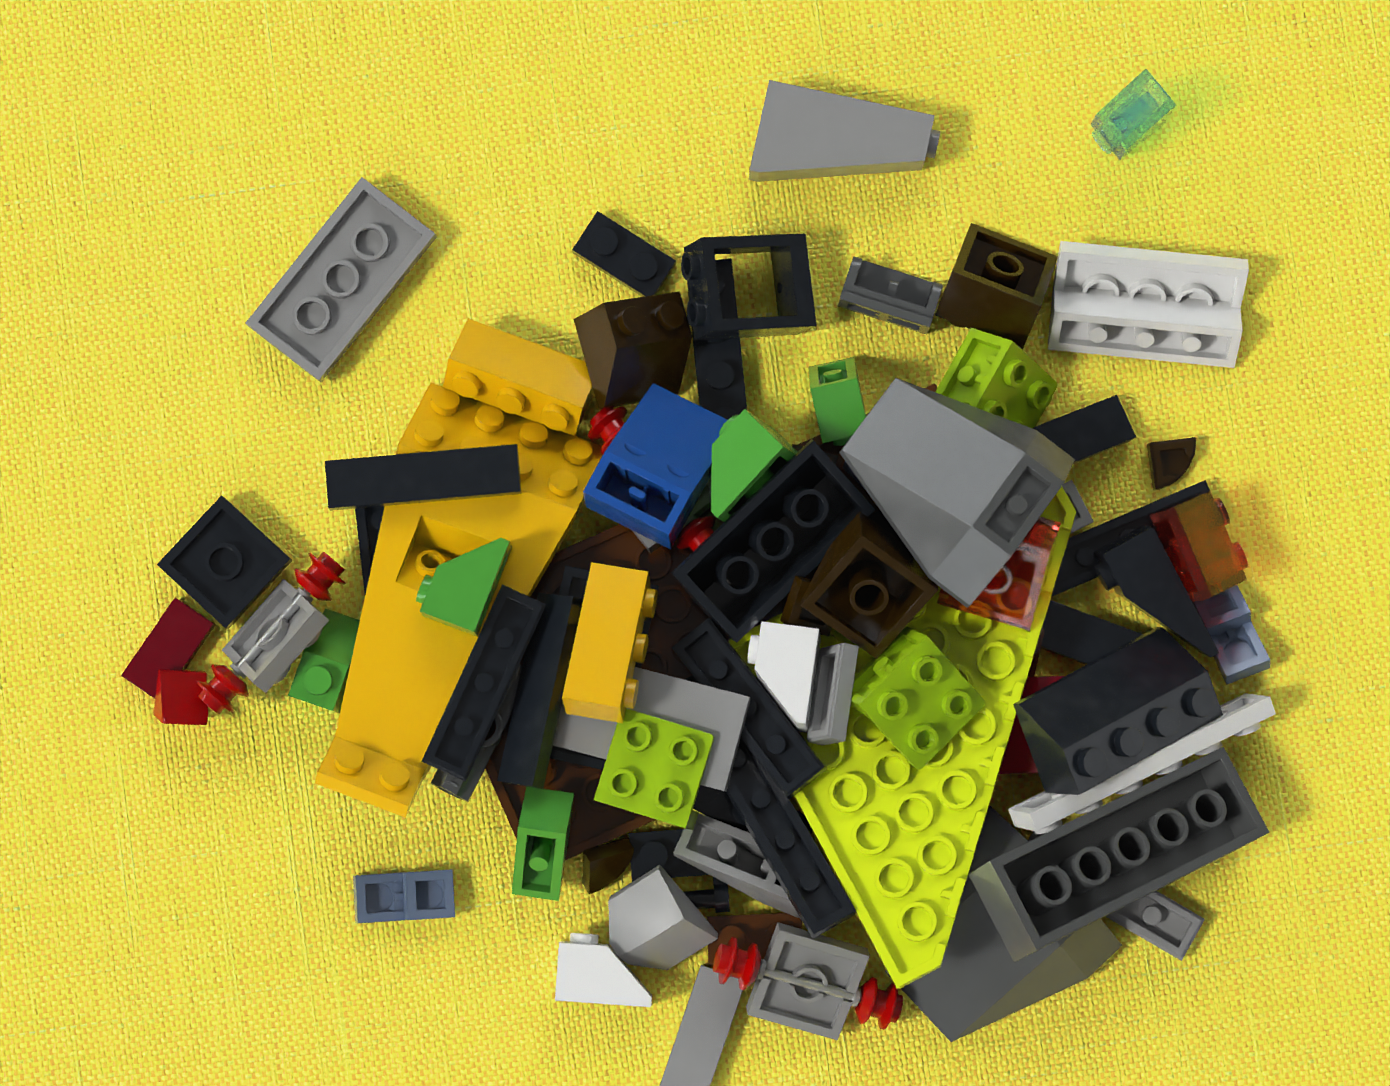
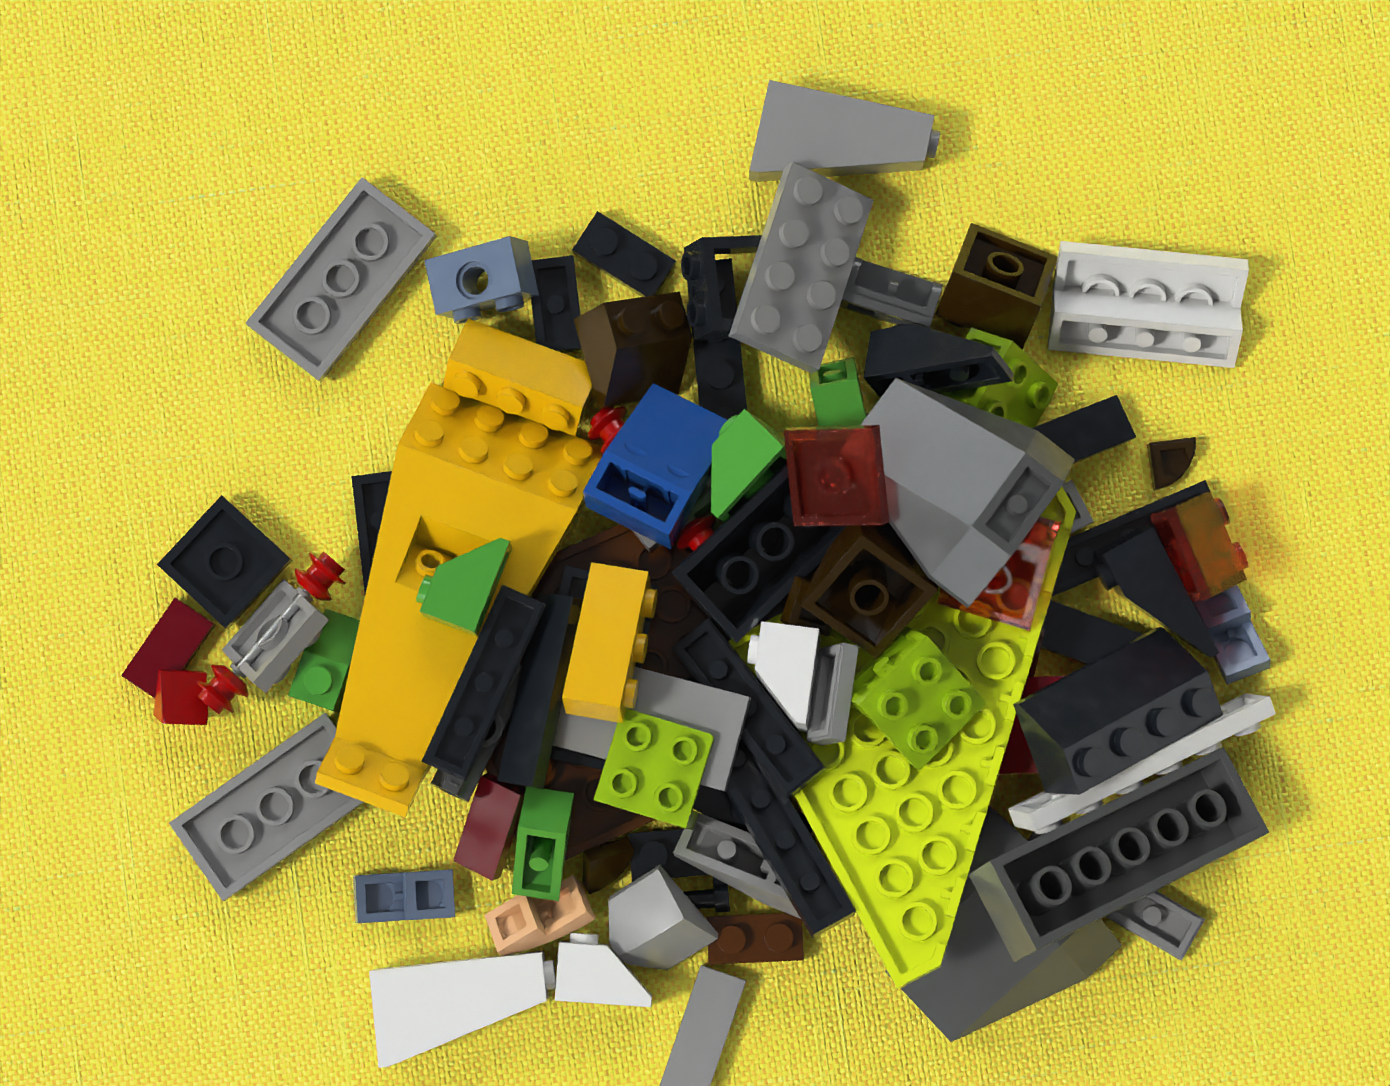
black tile [325,444,522,511] -> none
light grey plate [713,922,903,1040] -> none
clear light blue slope [1090,68,1176,160] -> none
none -> light grey plate [169,713,365,901]
none -> white slope [369,951,556,1068]
none -> sand blue brick [424,236,539,324]
none -> dark red tile [453,773,525,881]
none -> light nougat slope [484,875,595,956]
none -> black plate [531,255,582,353]
none -> light grey plate [729,161,874,373]
none -> clear red plate [784,425,889,526]
none -> black slope [863,323,1014,398]

